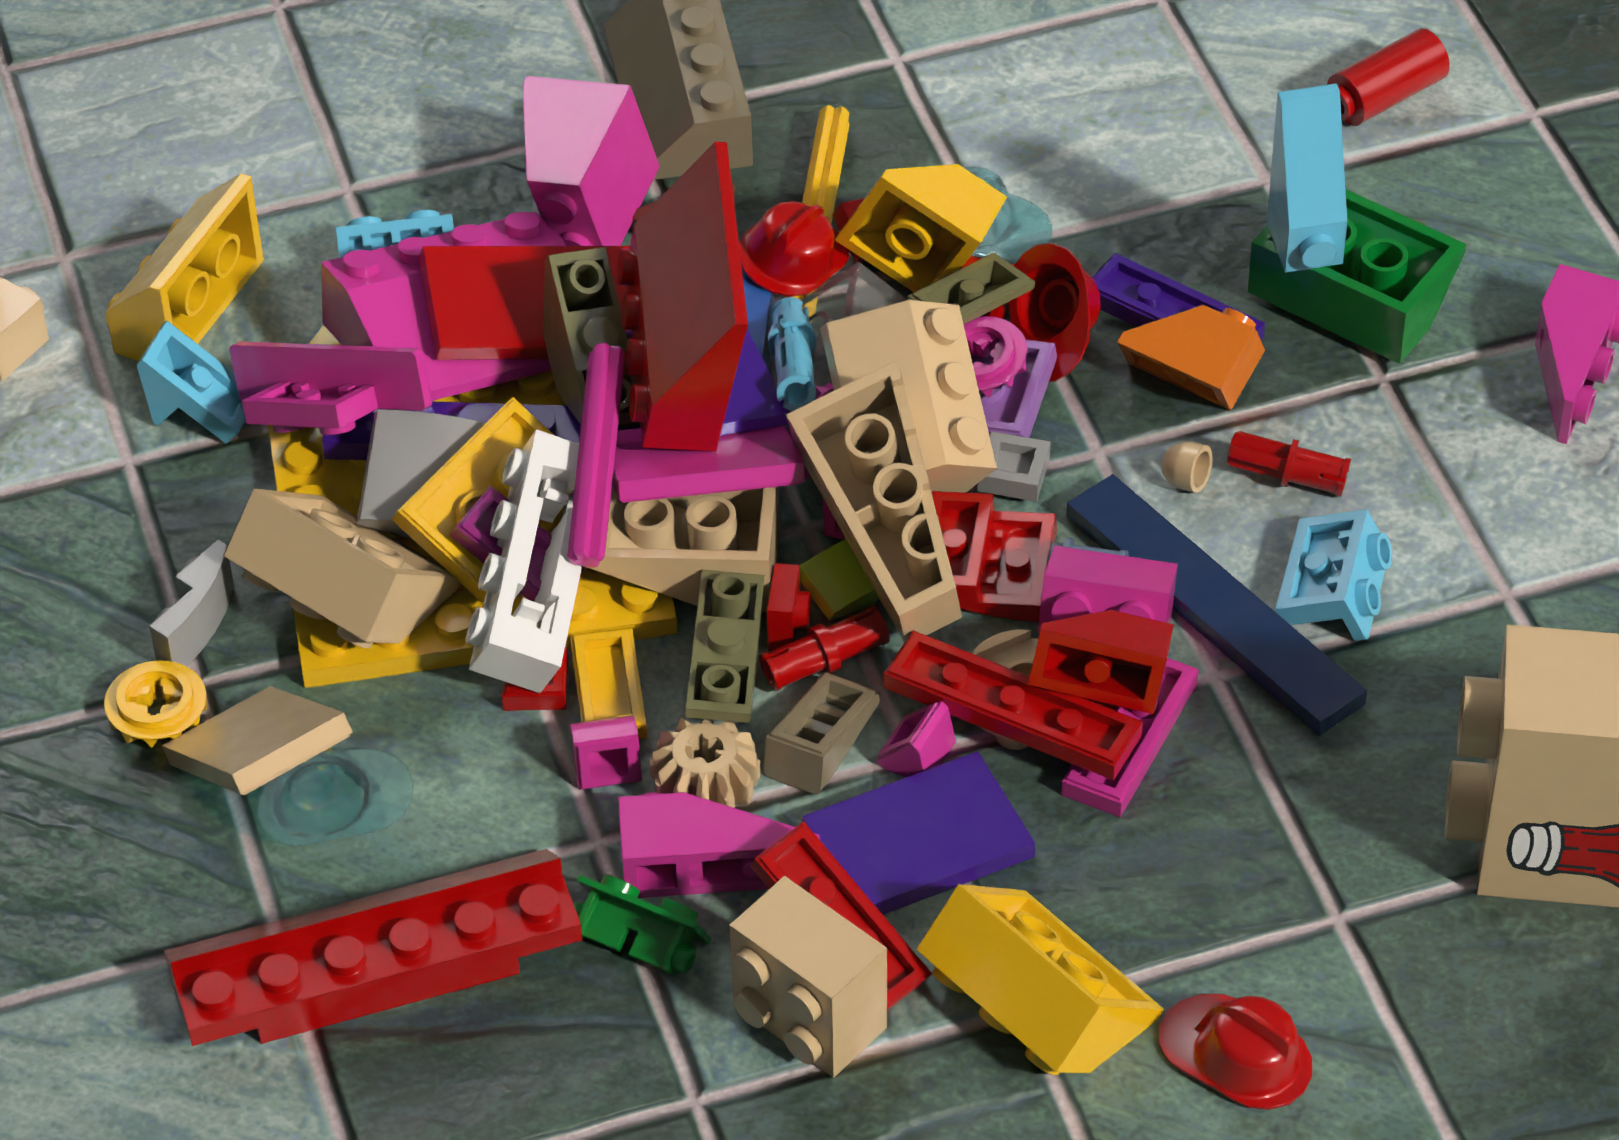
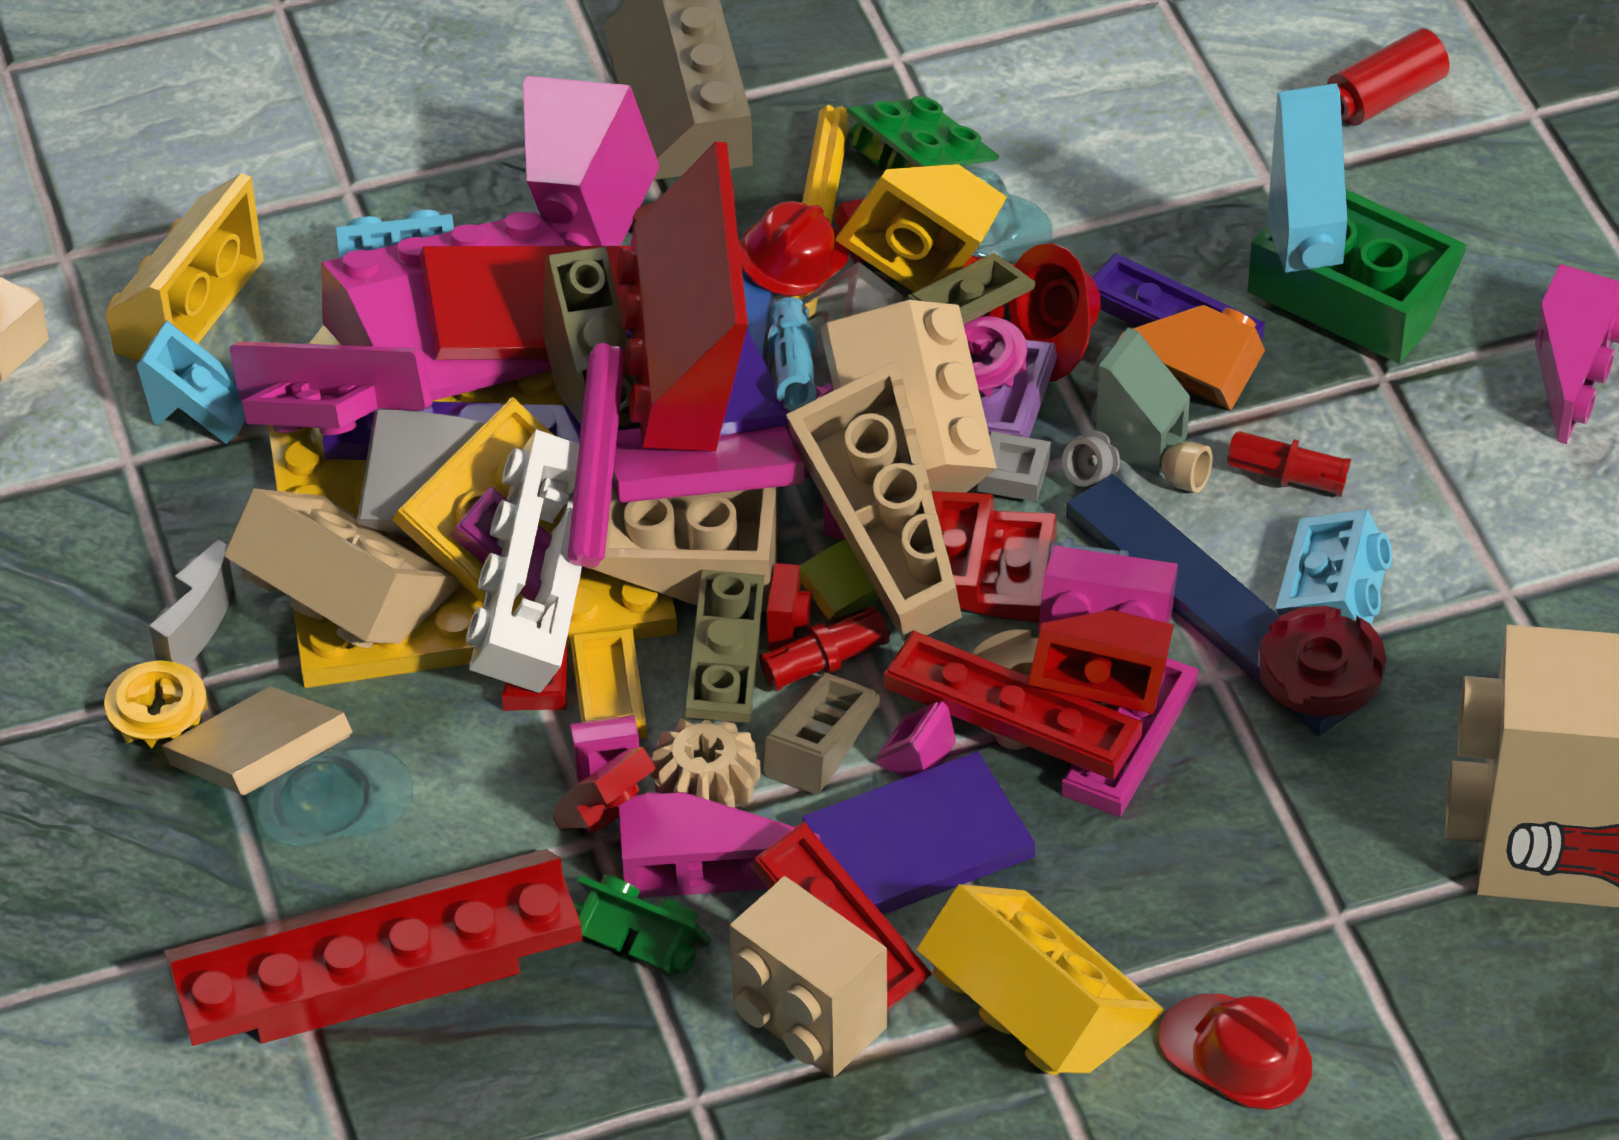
none -> red slope [553,747,656,832]
none -> green hinge [846,96,1000,170]
none -> light grey plate [1062,430,1120,488]
none -> sand green slope [1091,328,1190,476]
none -> dark red tile [1257,606,1386,717]

